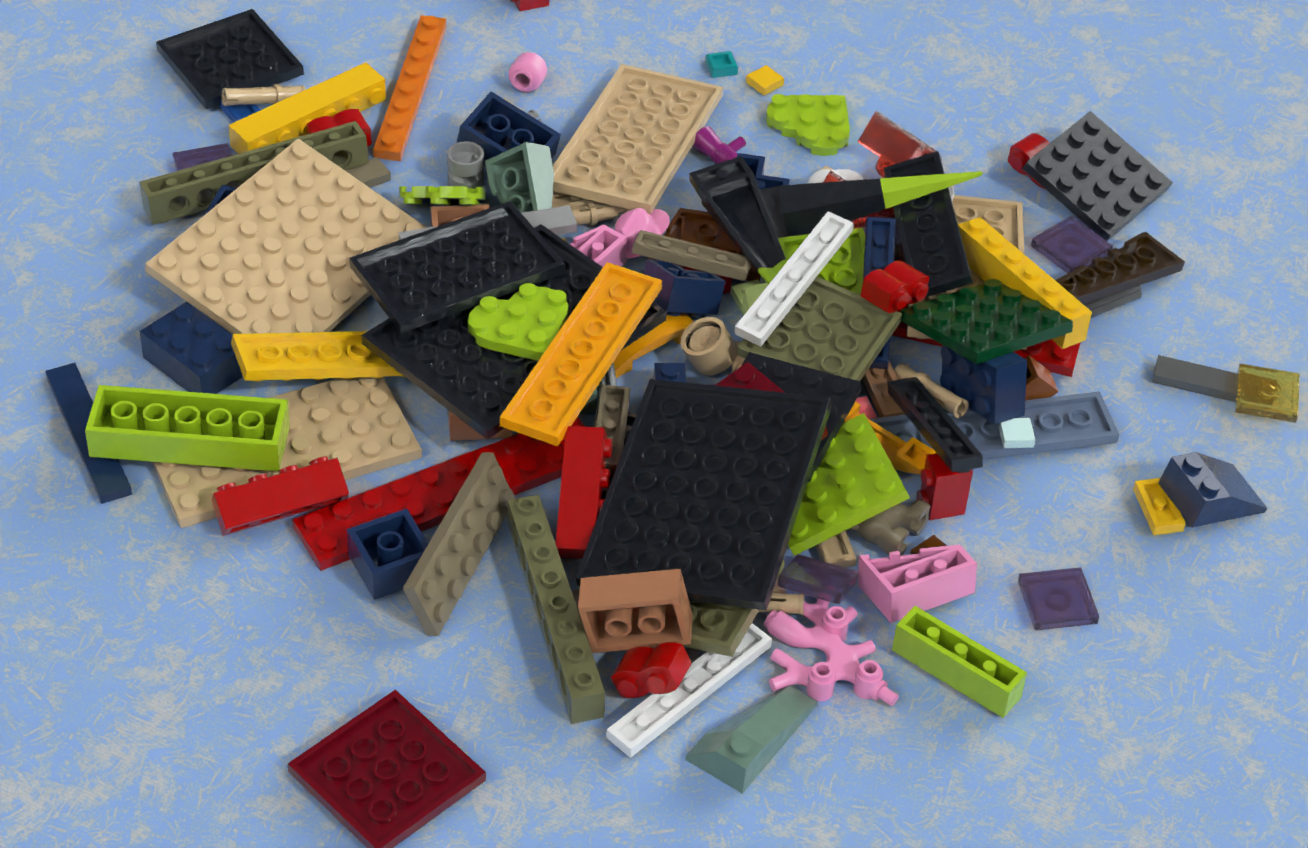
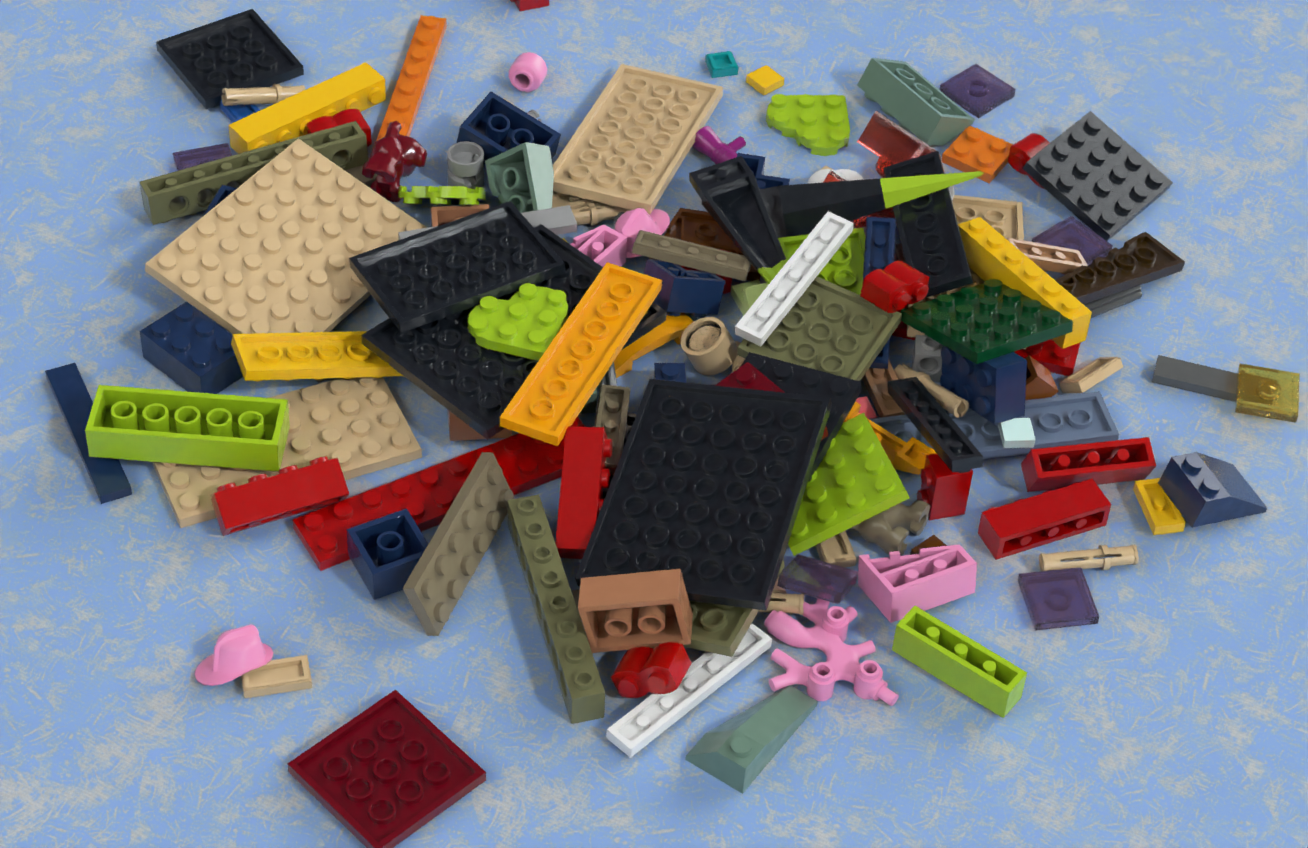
none -> bright pink piece [195,624,274,686]
none -> tan tile [241,655,312,699]
none -> dark red animal [362,121,427,202]
none -> sand green slope [857,58,975,147]
none -> light grey brick [911,335,942,382]
none -> clear purple tile [939,64,1016,118]
none -> orange plate [942,126,1013,184]
none -> red brick [978,478,1112,560]
none -> medium nougat plate [1007,238,1088,275]
none -> red brick [1021,437,1156,492]
none -> tan pin [1039,544,1139,574]
none -> tan tile [1059,357,1123,393]

